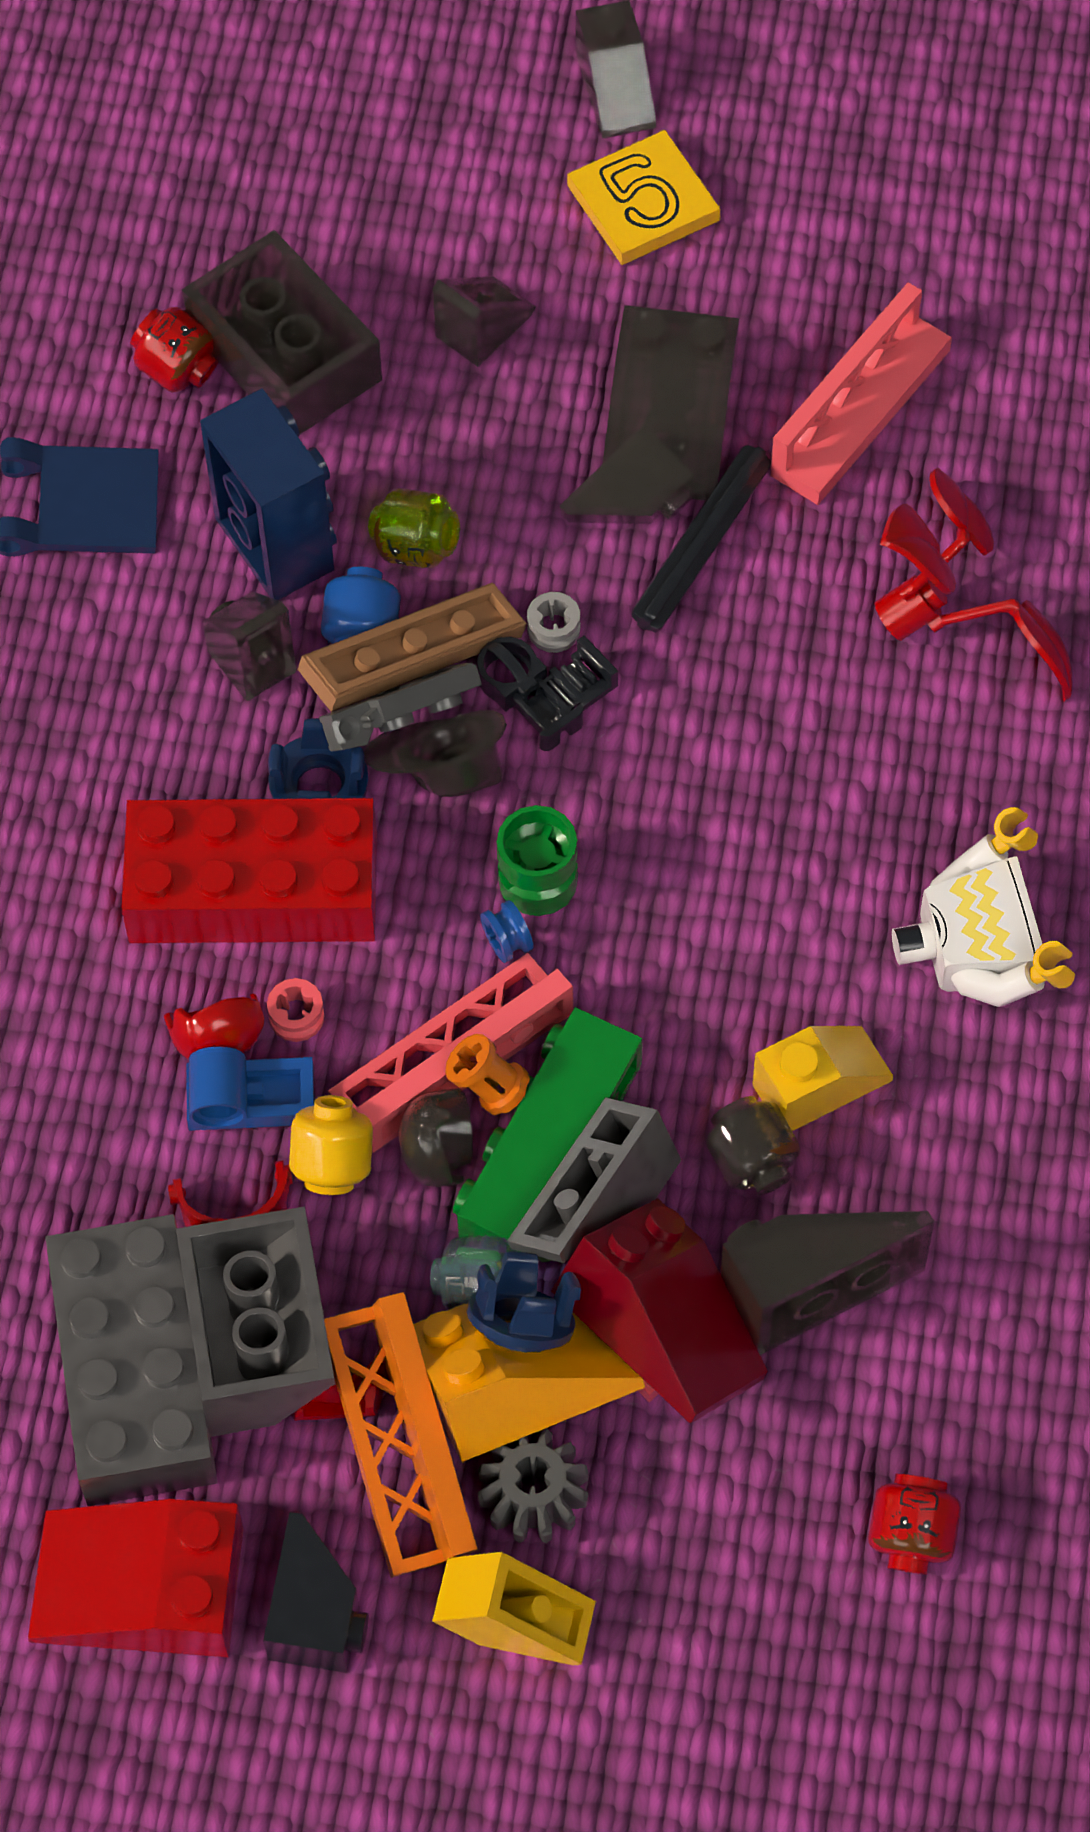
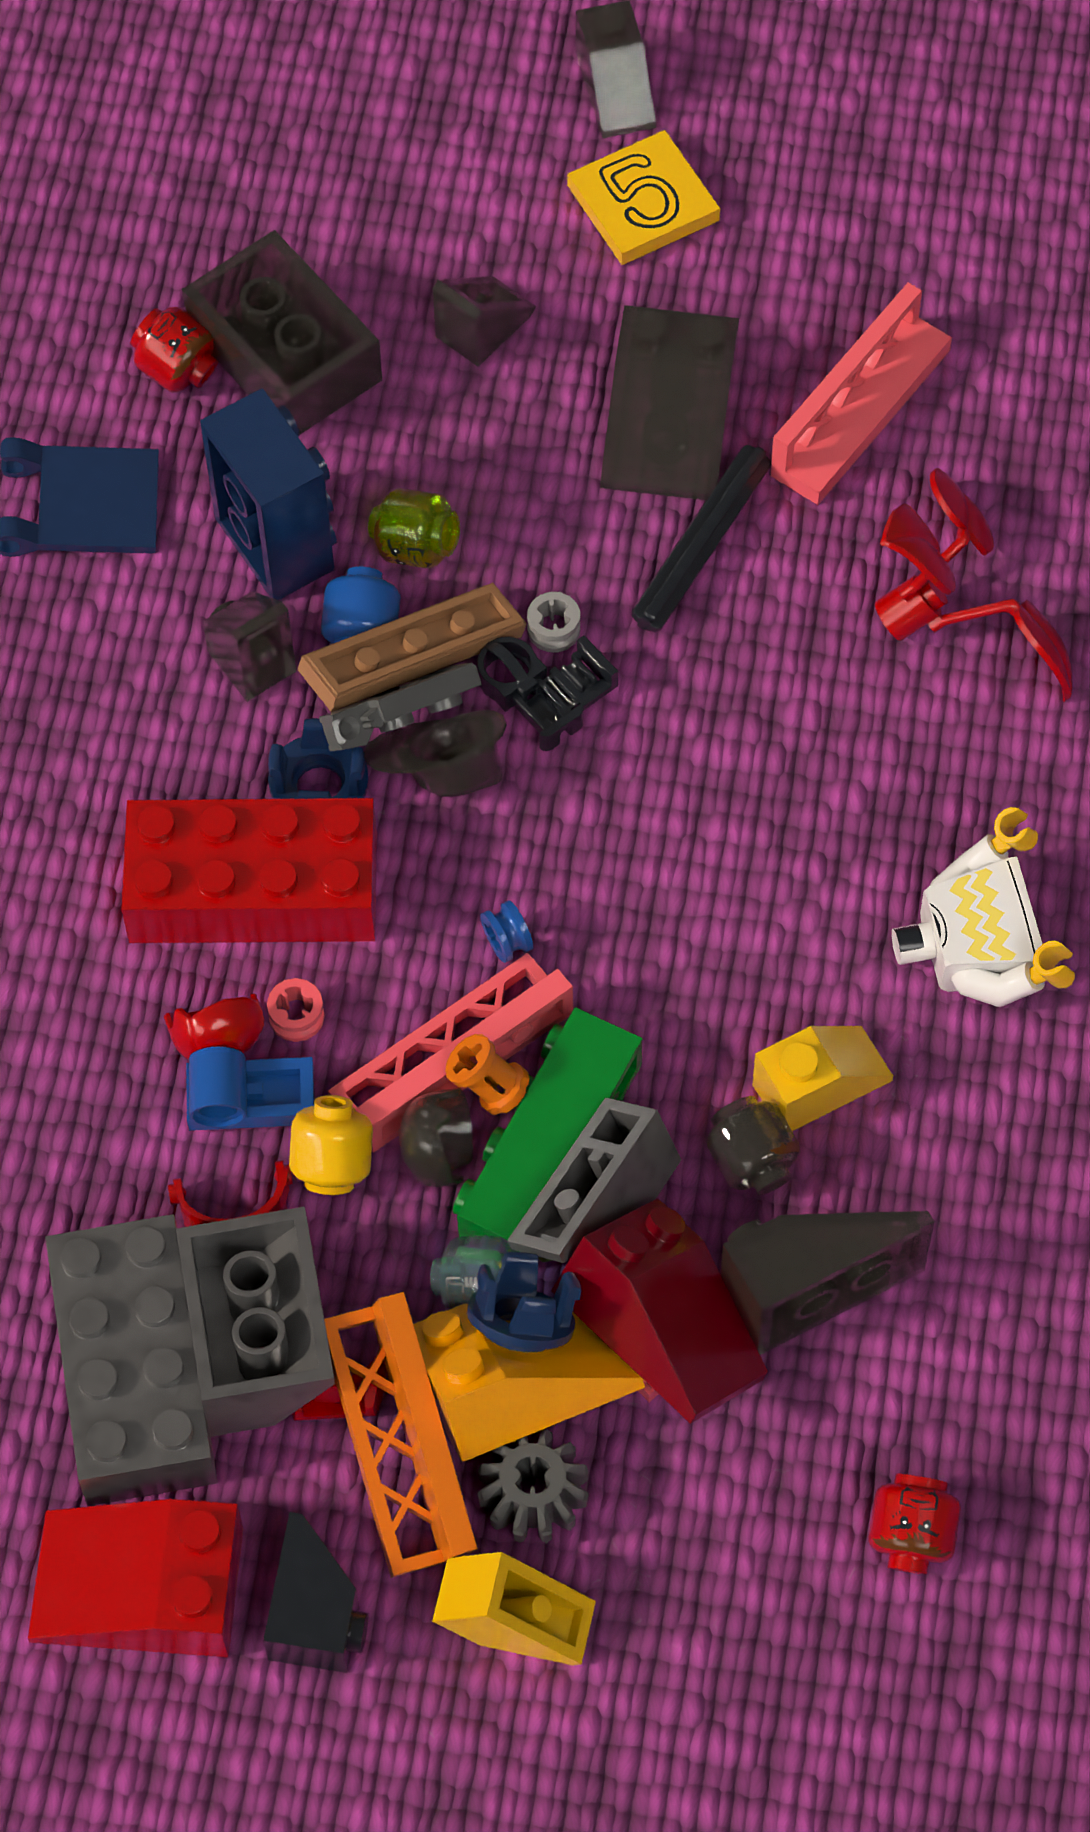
green wheel [497,805,578,916] -> none
clear smoke slope [559,424,694,524] -> none

